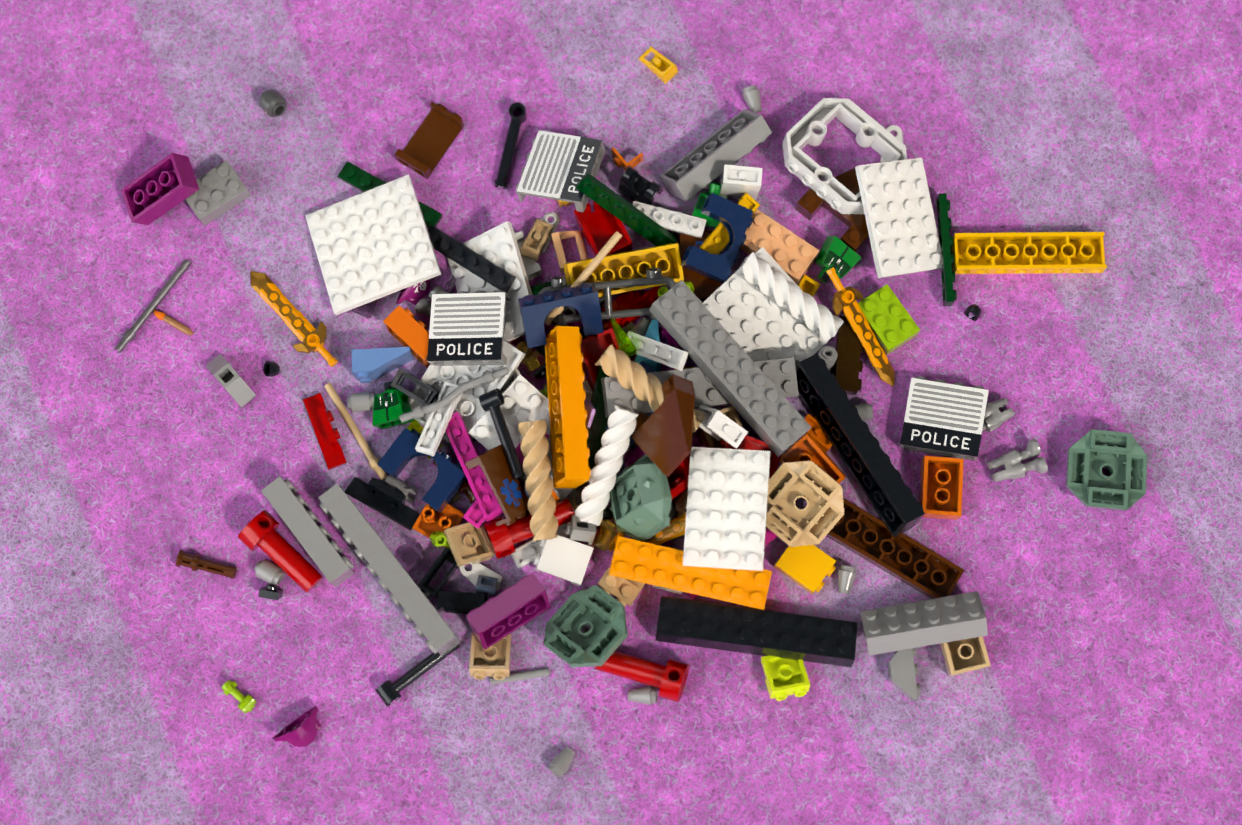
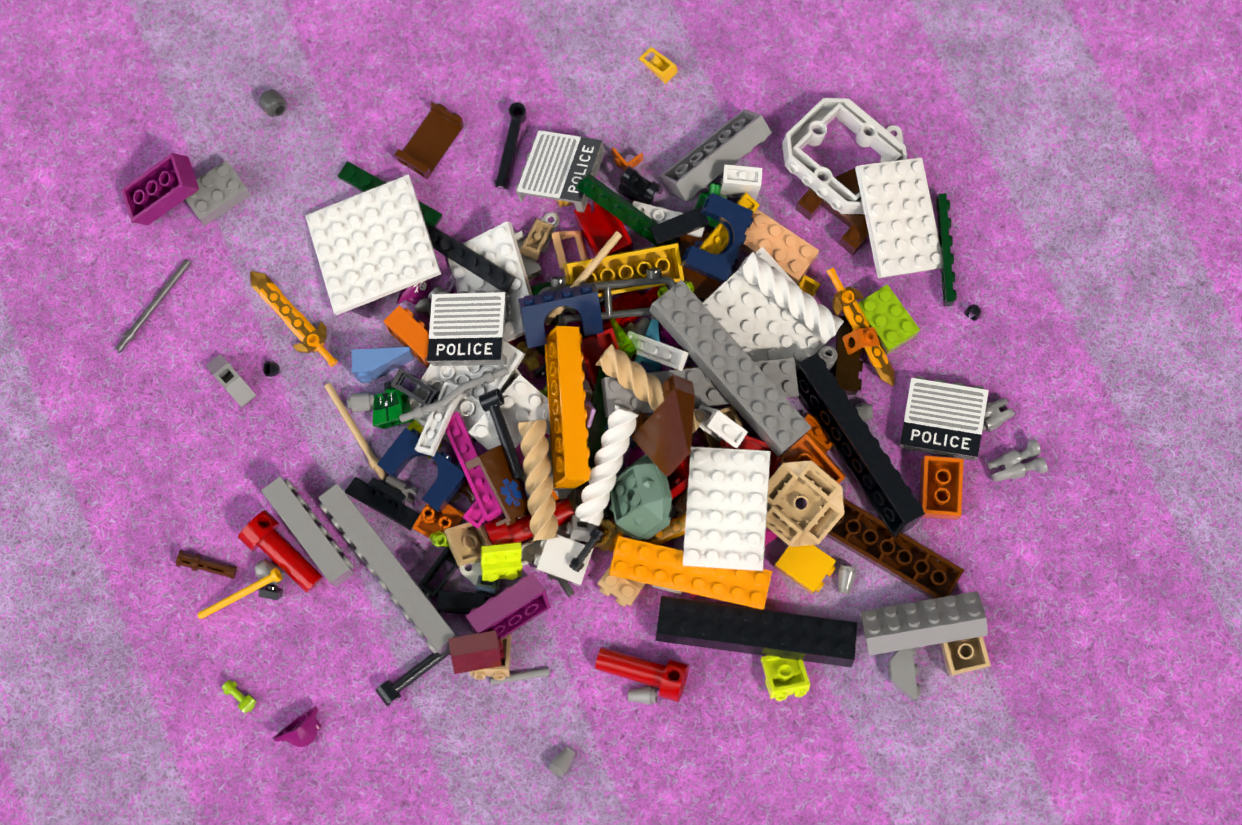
medium nougat piece [154,310,193,335] -> none
red bracket [303,393,347,470] -> none
sand green piece [543,585,628,667] -> none
light grey cone [742,85,762,113] -> none
green torso [815,236,862,283] -> none
yellow tile [952,232,1107,274] -> none
sand green piece [1066,429,1147,511] -> none
none -> yellow bar [197,568,282,619]
none -> dark red brick [448,630,504,674]
none -> neon yellow plate [480,543,522,582]
none -> dark grey bar [547,573,575,597]
none -> black bar [569,527,605,572]
none -> black tile [650,206,710,246]
none -> orange bracket [842,327,880,354]

